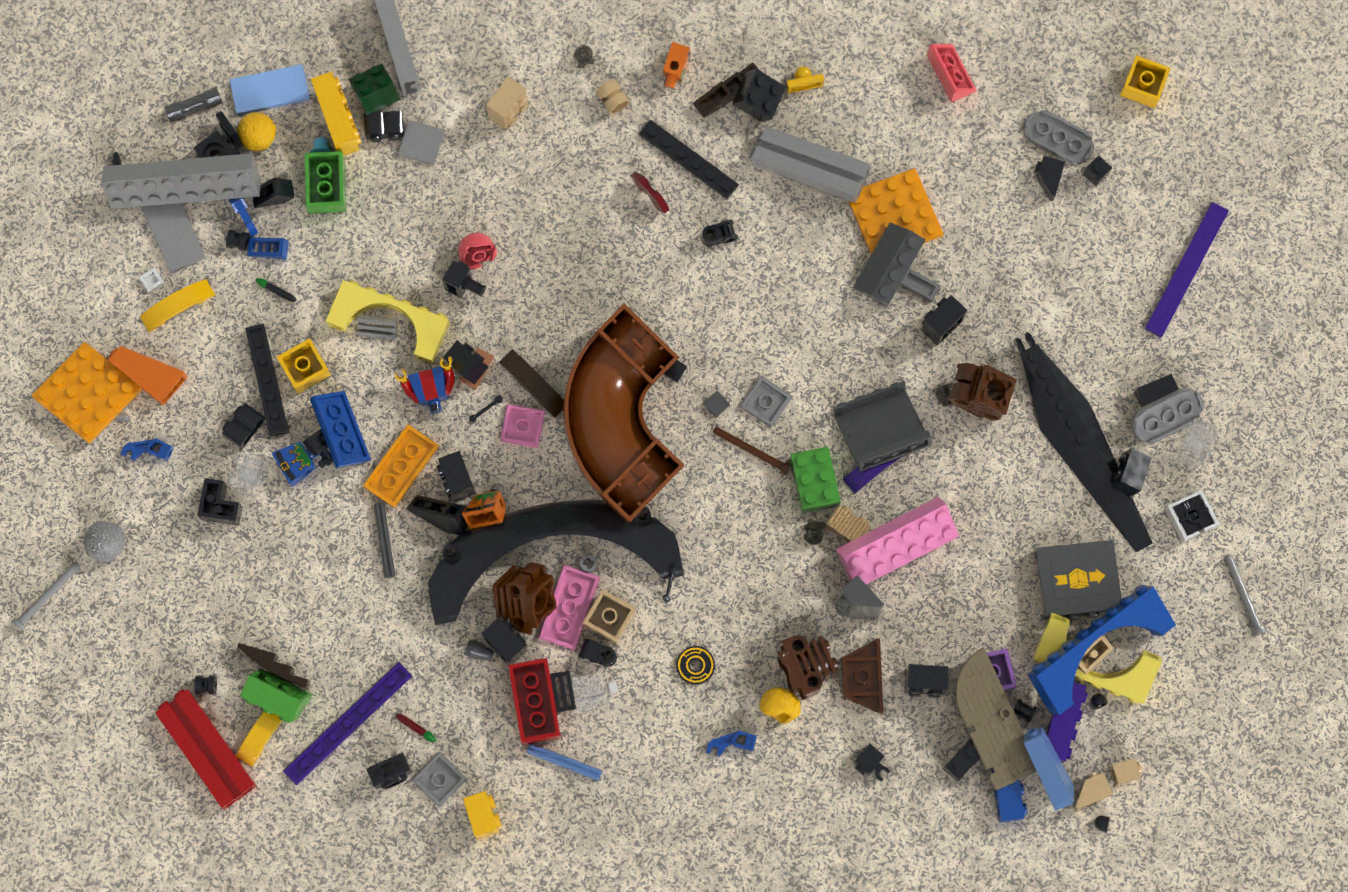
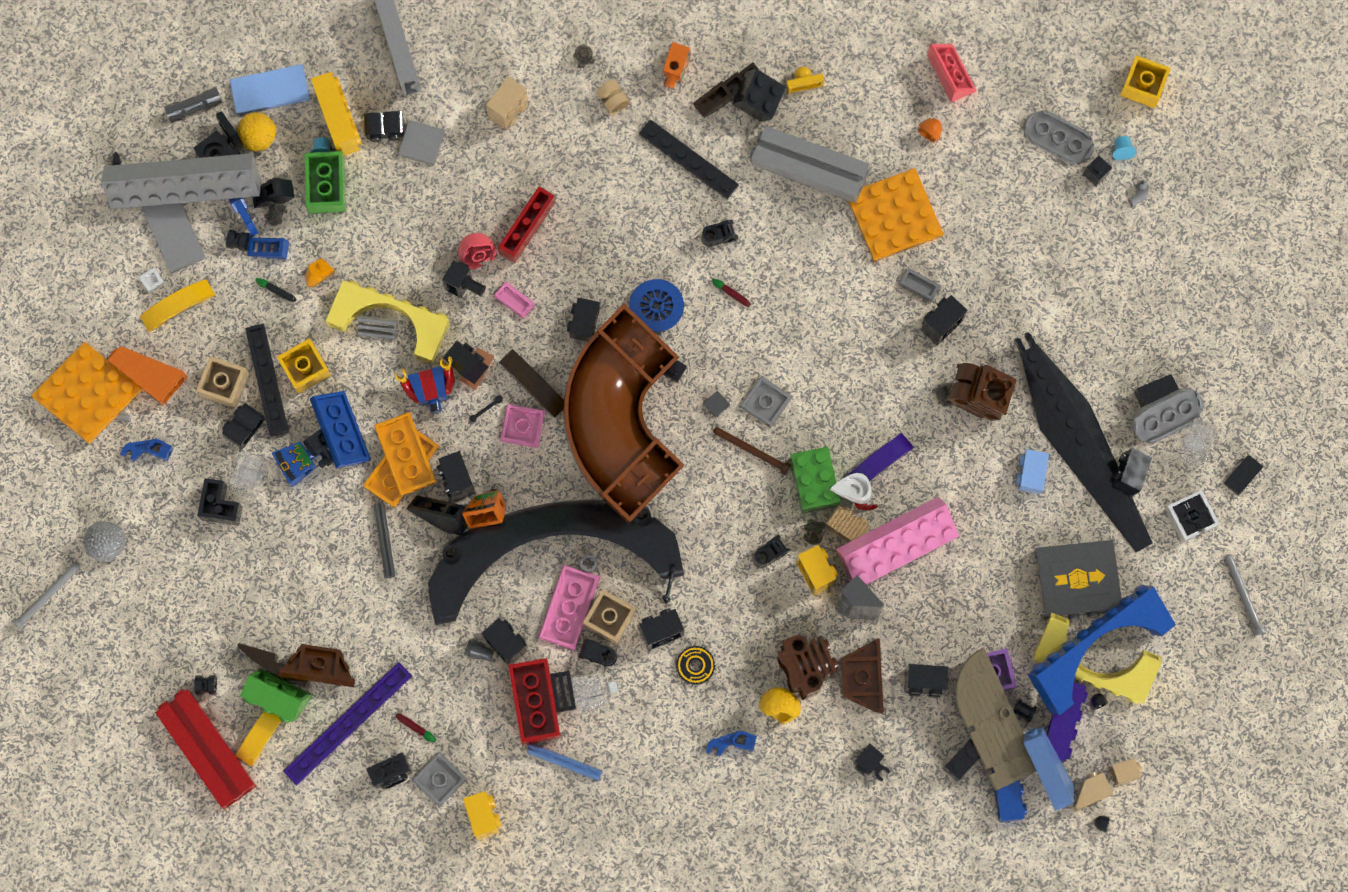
dark green brick [348,63,400,115] -> none
reddish brown piece [492,562,557,635] -> none
dark red tile [630,172,670,214] -> none
dark grey panel [833,381,931,472] -> none
dark grey slope [852,223,926,306] -> none
black slope [1035,156,1065,201] -> none
tan slope [1079,635,1114,674] -> none
dark purple tile [1145,202,1229,338] -> none
none -> tan brick [196,356,249,409]
none -> clear smoke brick [264,201,288,226]
none -> reddish brown wing [278,644,355,687]
none -> light orange plate [305,258,335,287]
none -> light orange tile [374,412,437,497]
none -> bright pink tile [494,281,535,319]
none -> red brick [498,186,556,263]
none -> black brick [567,298,600,342]
none -> blue piece [629,279,684,332]
none -> black brick [639,608,685,651]
none -> dark red piece [712,278,751,306]
none -> black piece [753,535,791,568]
none -> yellow brick [796,545,838,596]
none -> white piece [830,473,878,510]
none -> orange cone [918,118,942,142]
none -> light blue brick [1016,449,1049,494]
none -> medium azure piece [1112,136,1137,160]
none -> light grey arm [1128,180,1149,207]
none -> black tile [1223,454,1263,496]

